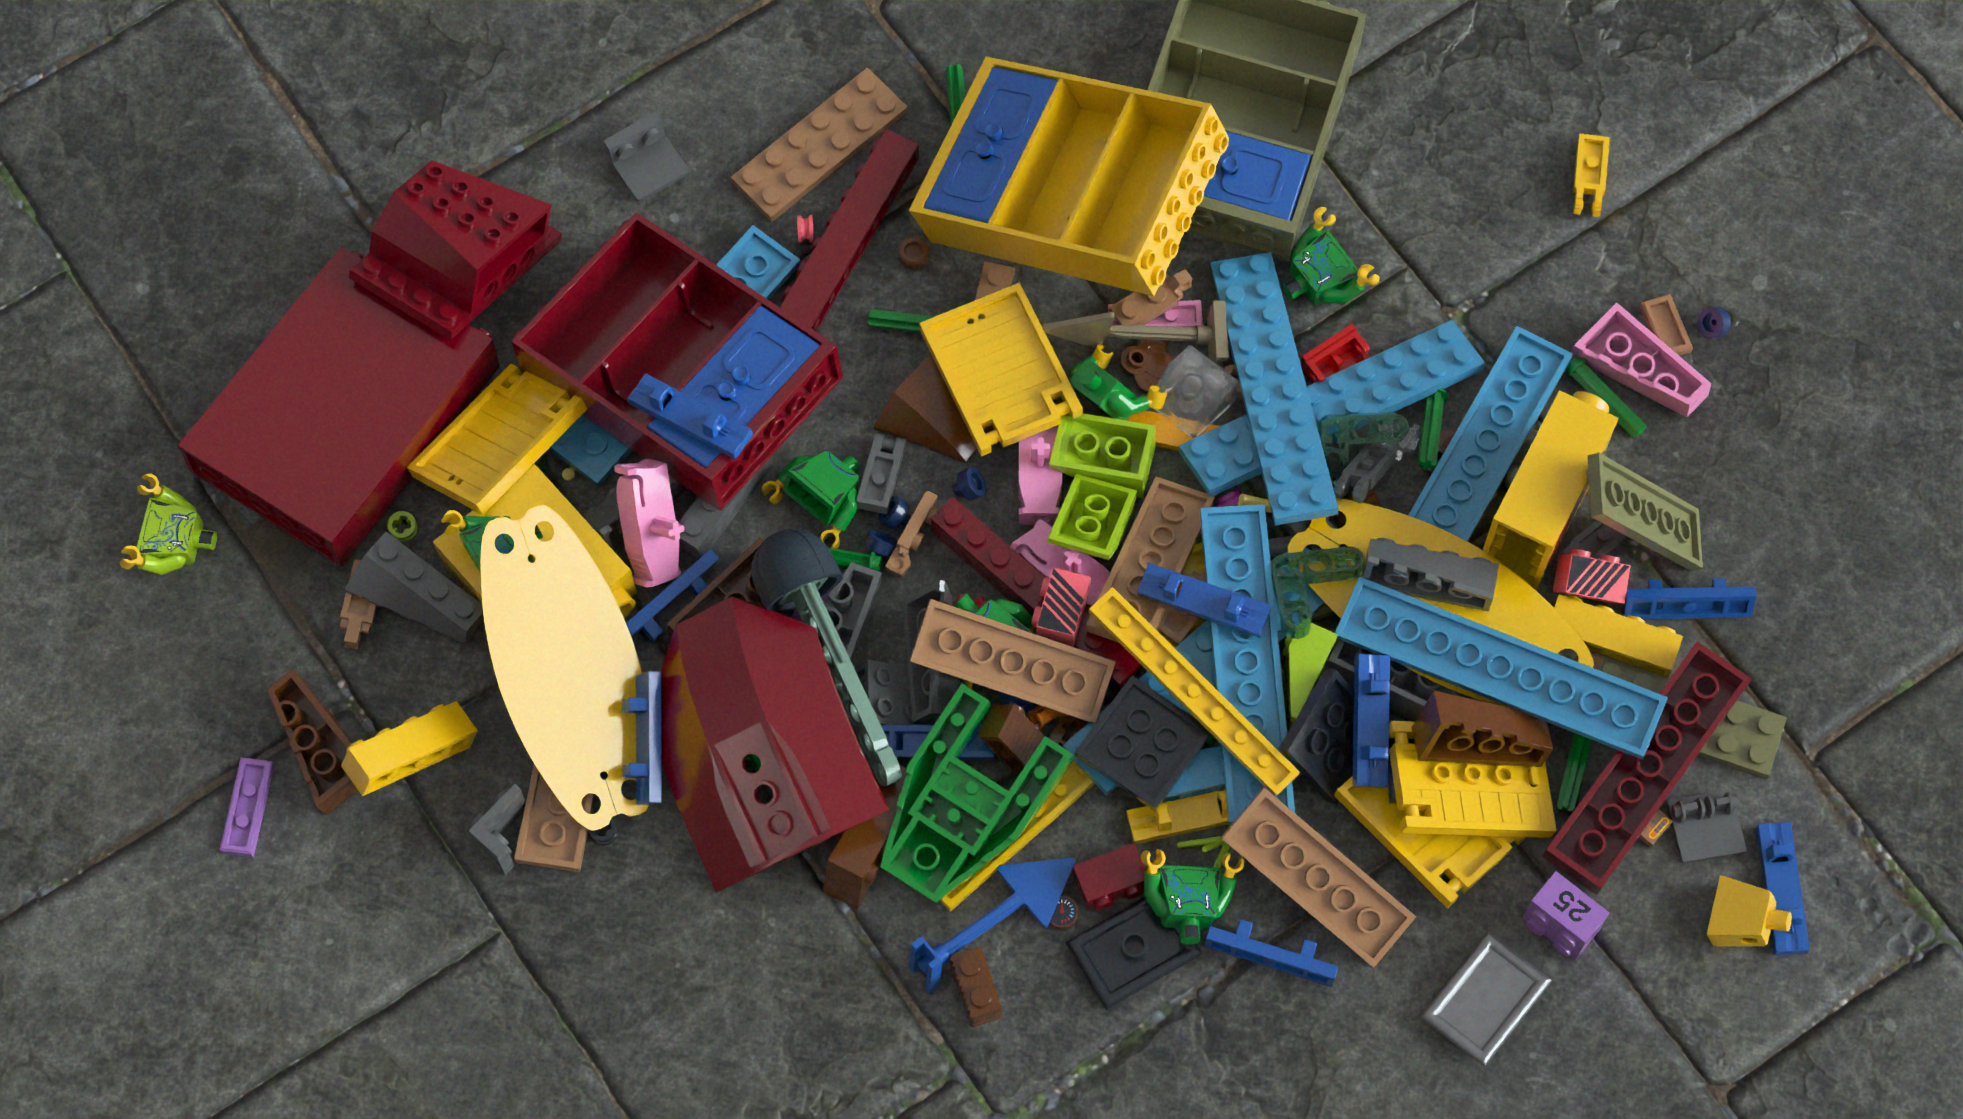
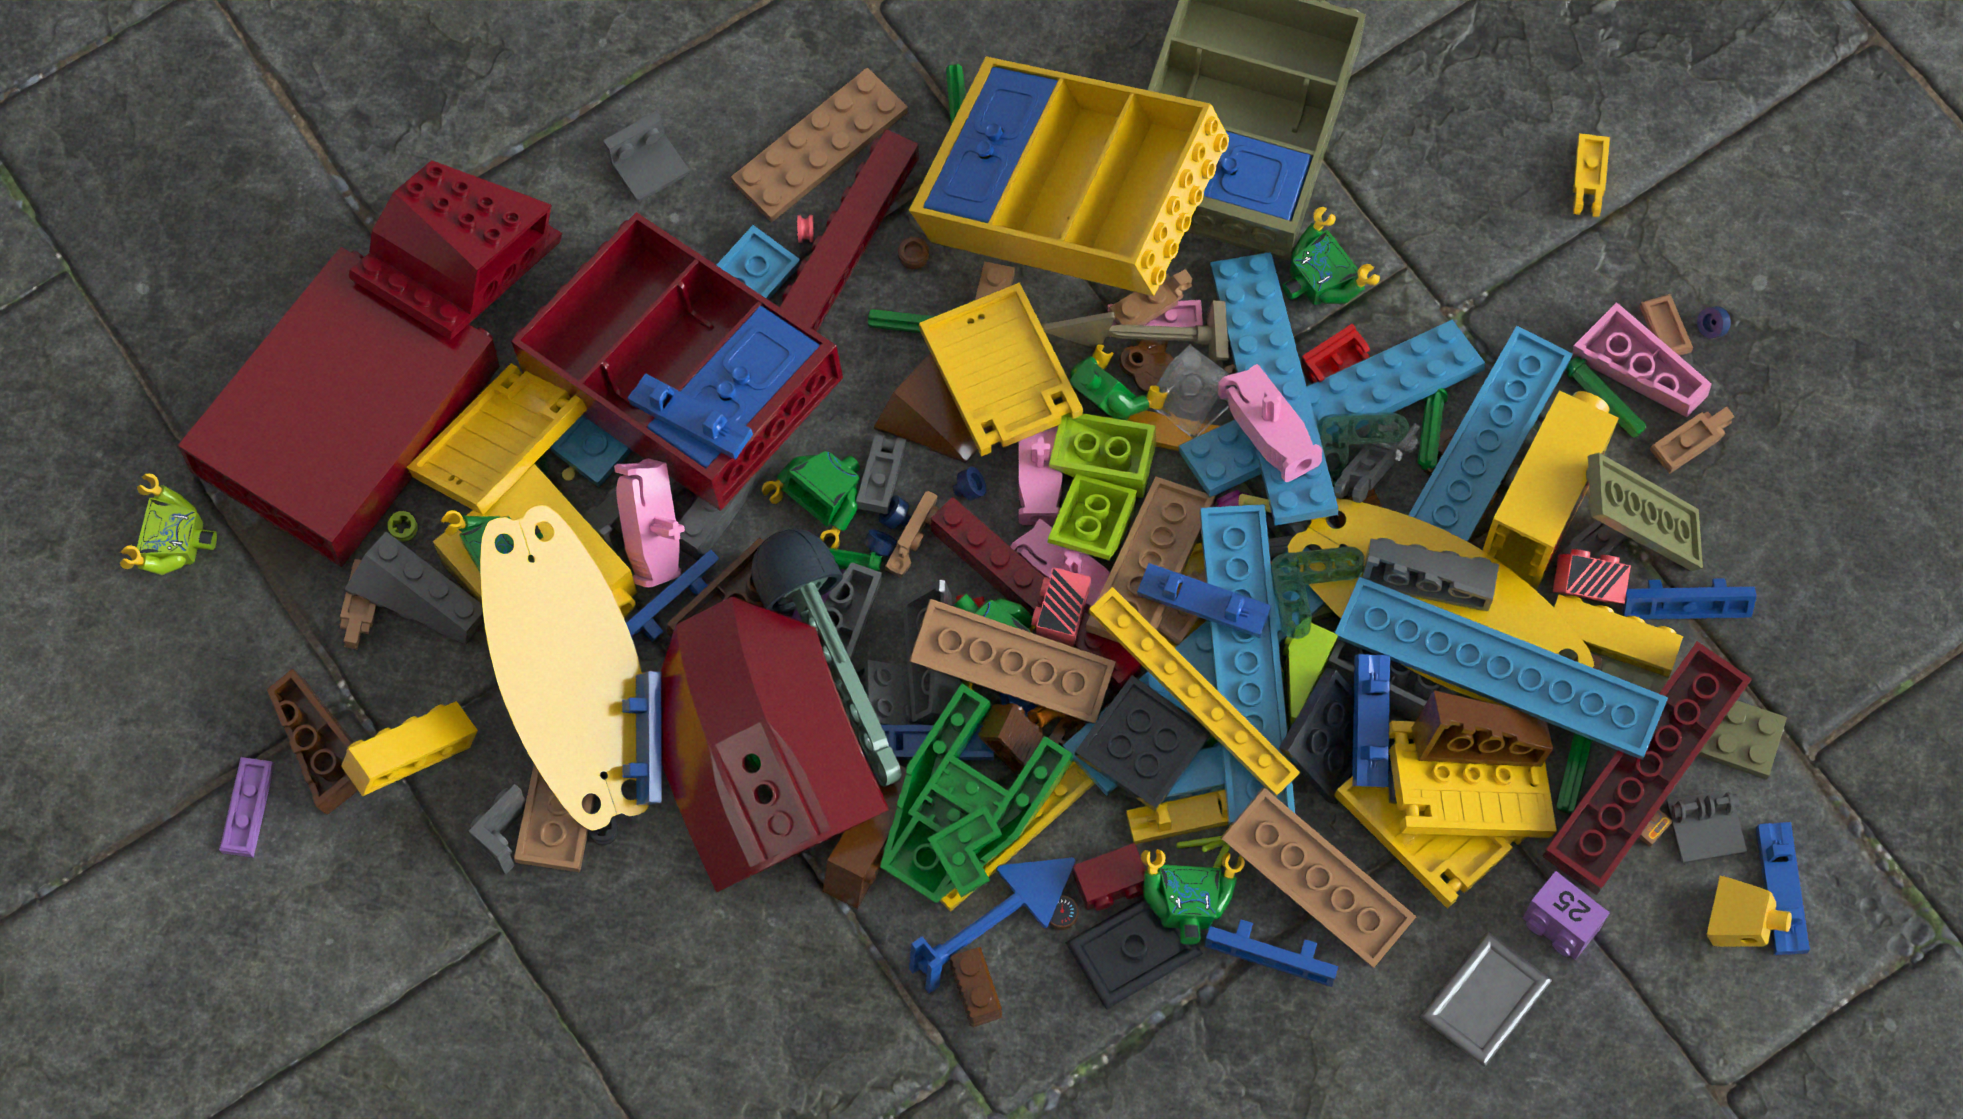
none -> green plate [928,805,1003,897]
none -> bright pink piece [1218,364,1323,482]
none -> medium nougat hinge [1650,407,1734,474]

